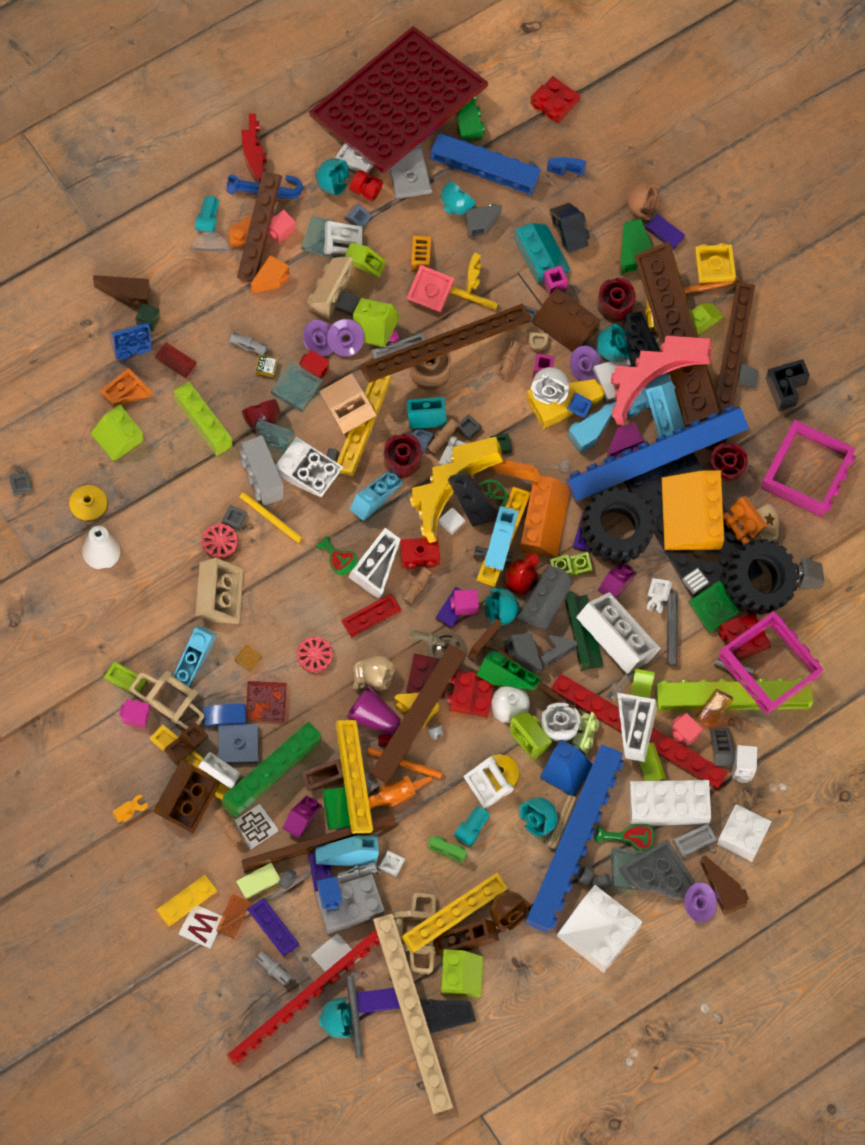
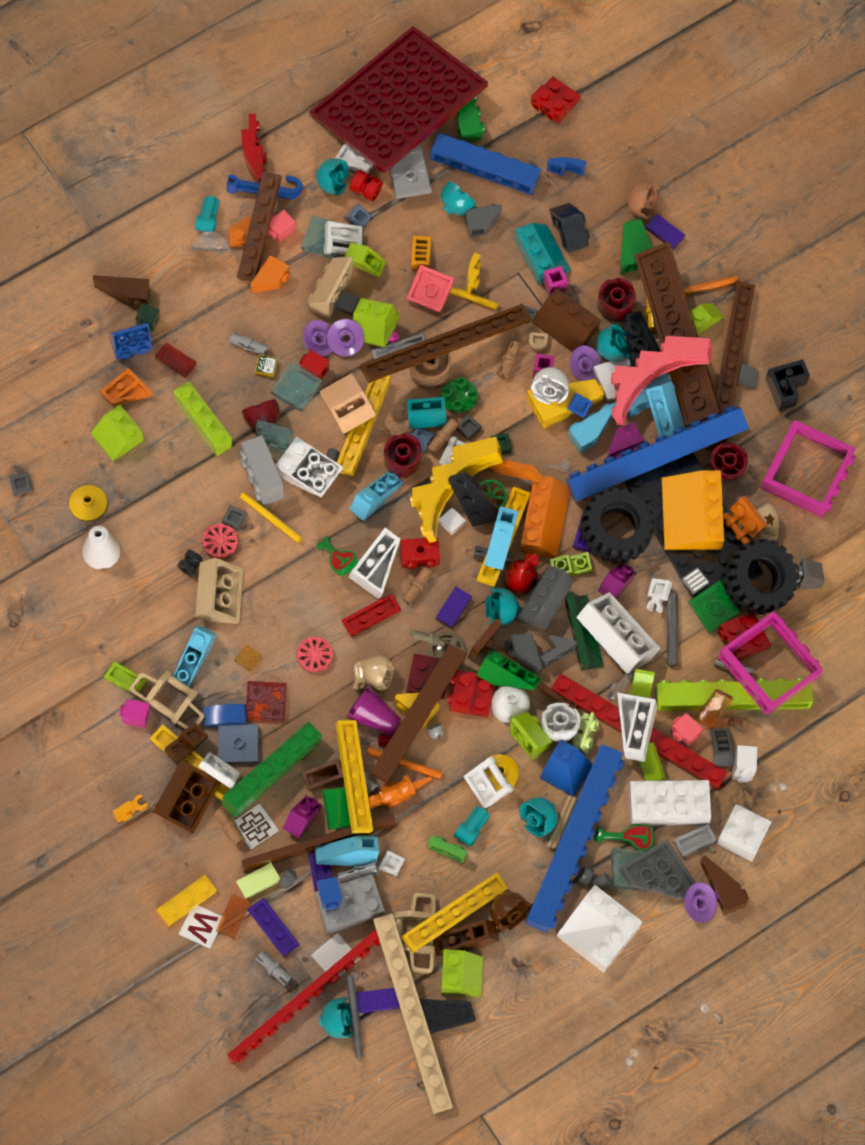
dark pink brick [450,590,479,615] -> none
yellow plate [694,243,736,283] -> none
none -> black wheel [177,549,203,576]
none -> green dish [441,377,478,413]

